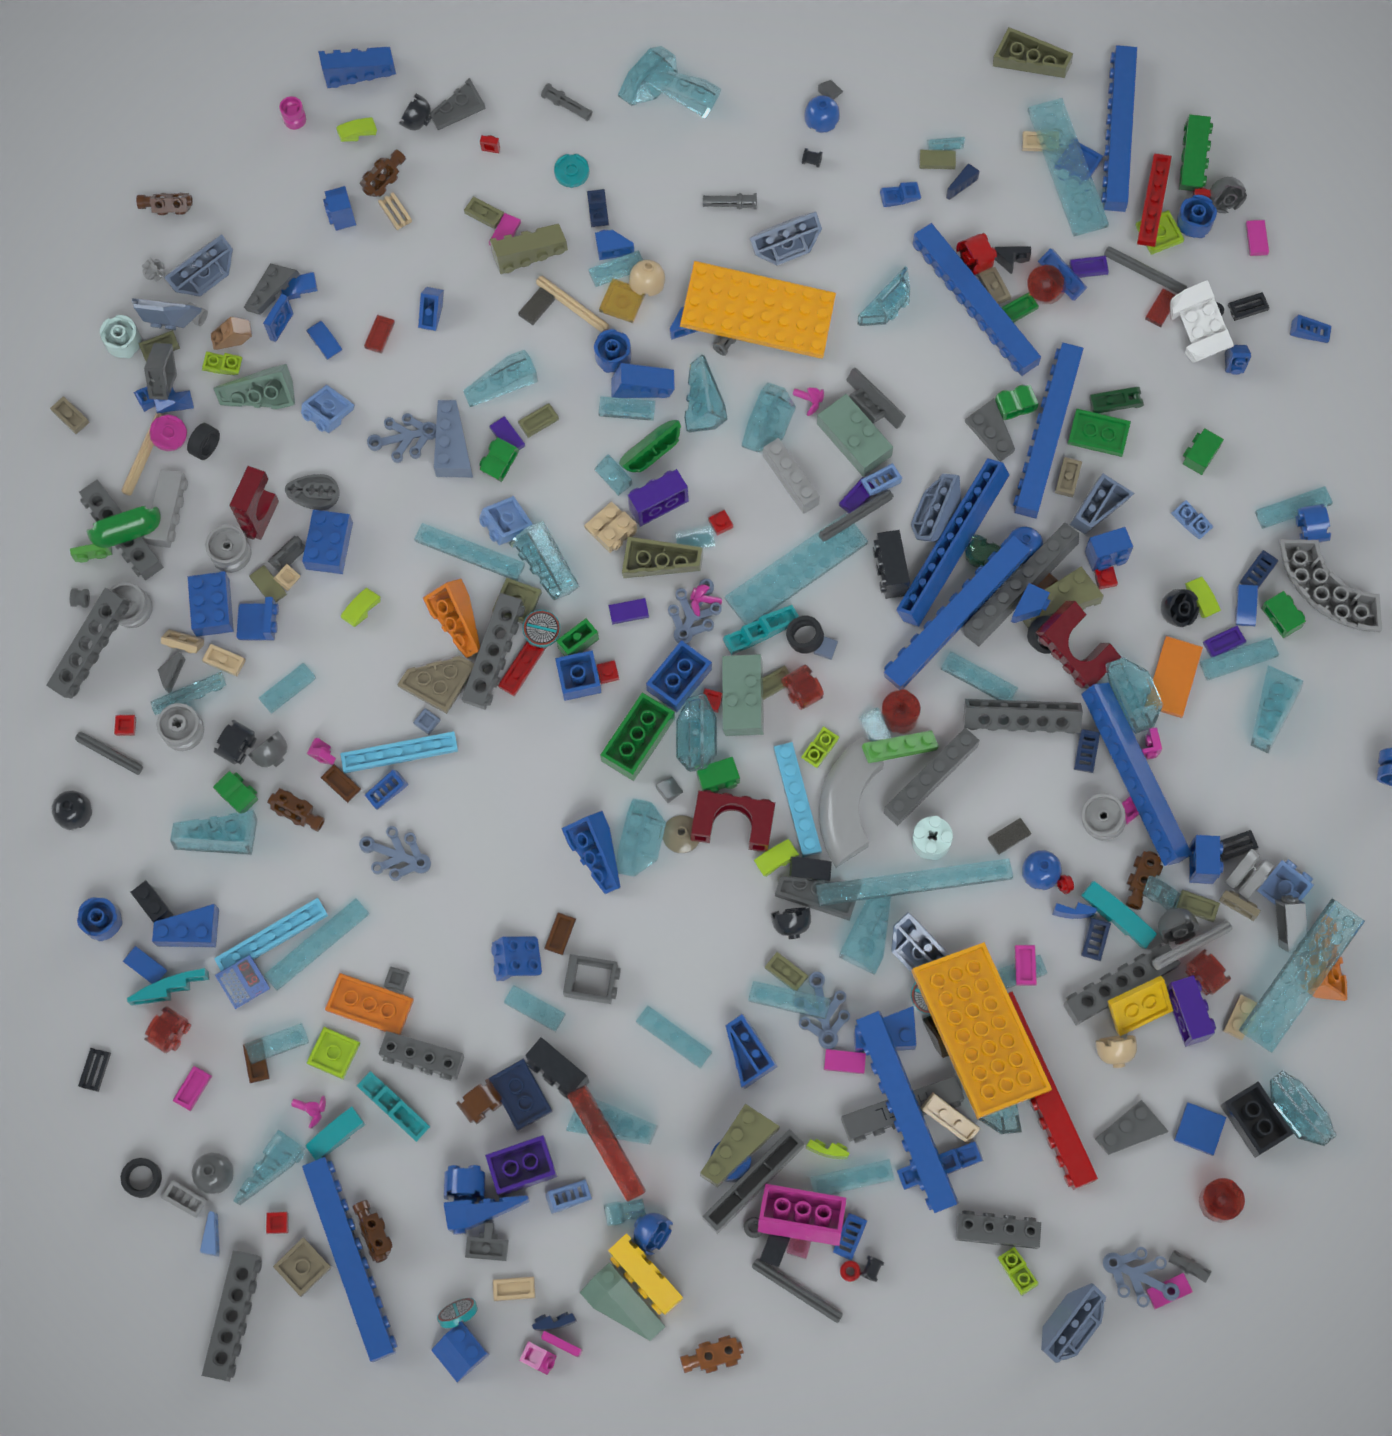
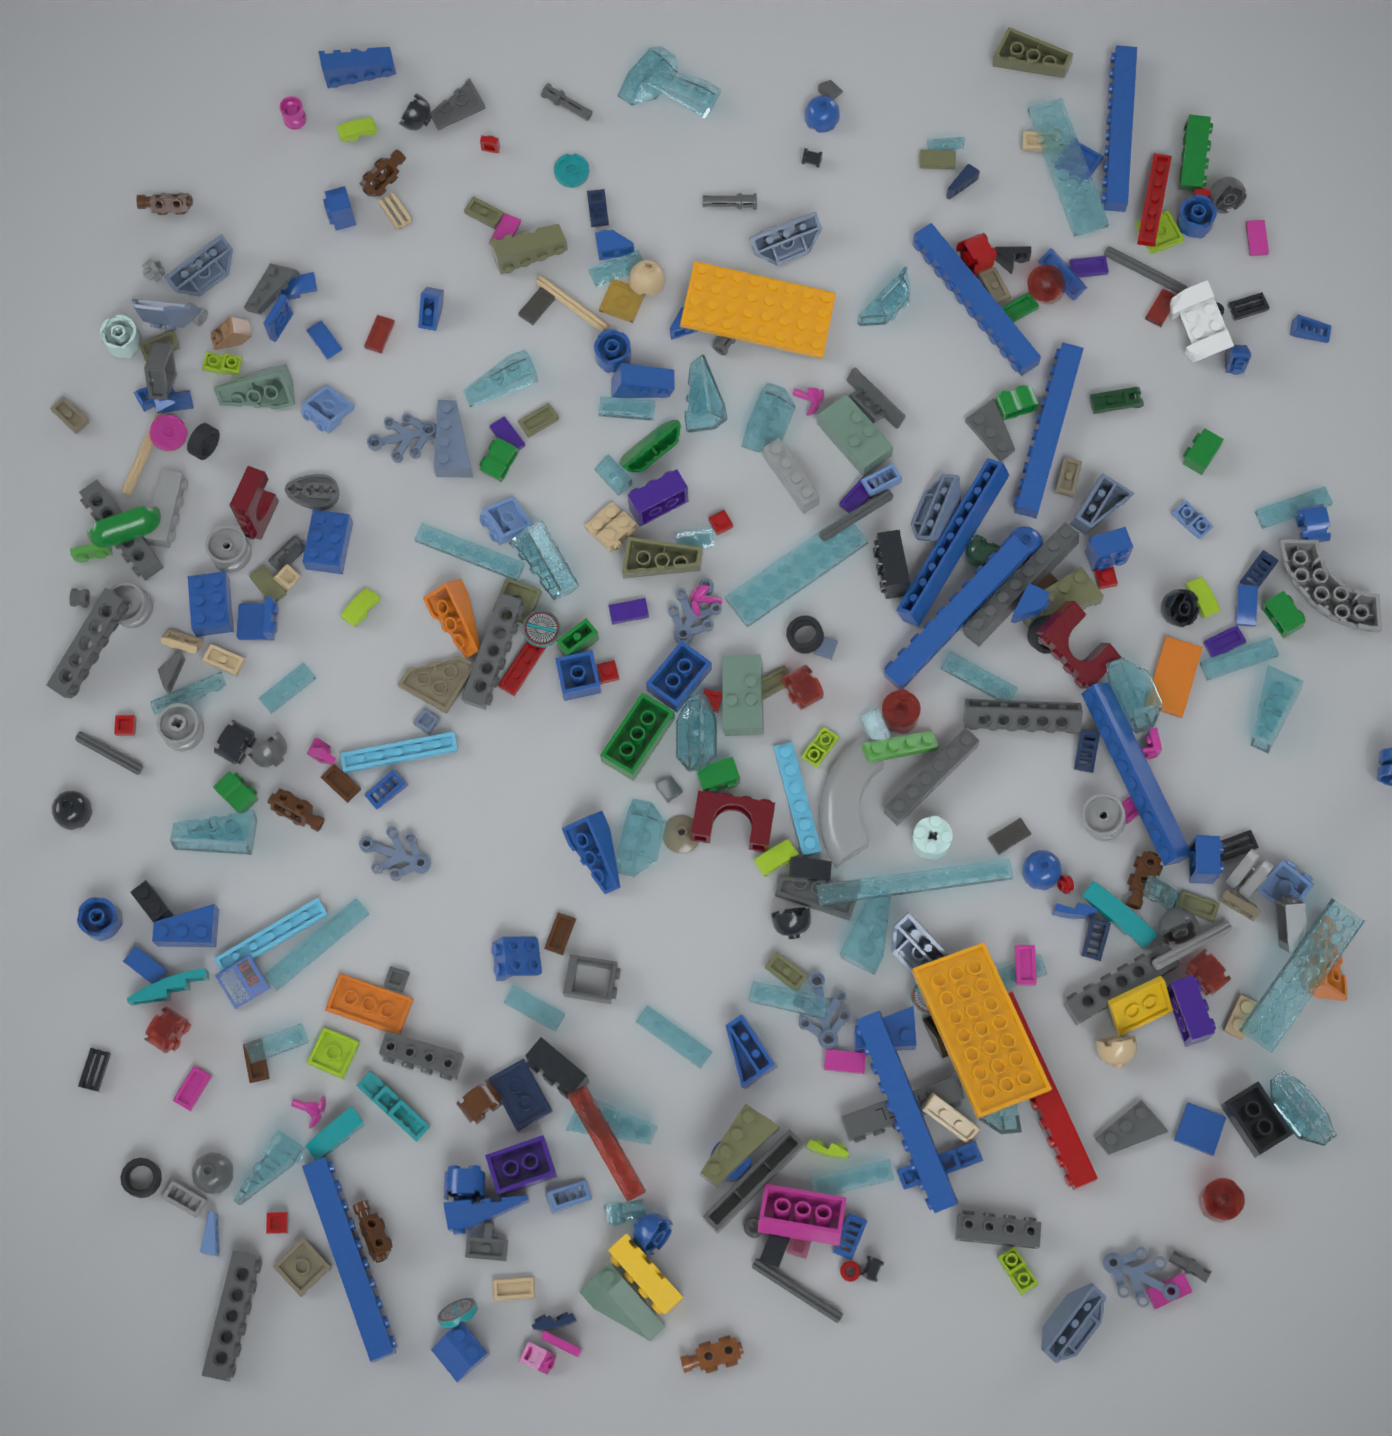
teal slope [723,605,799,655] -> none
blue slope [880,182,921,207] -> none
green plate [1068,408,1131,457] -> none

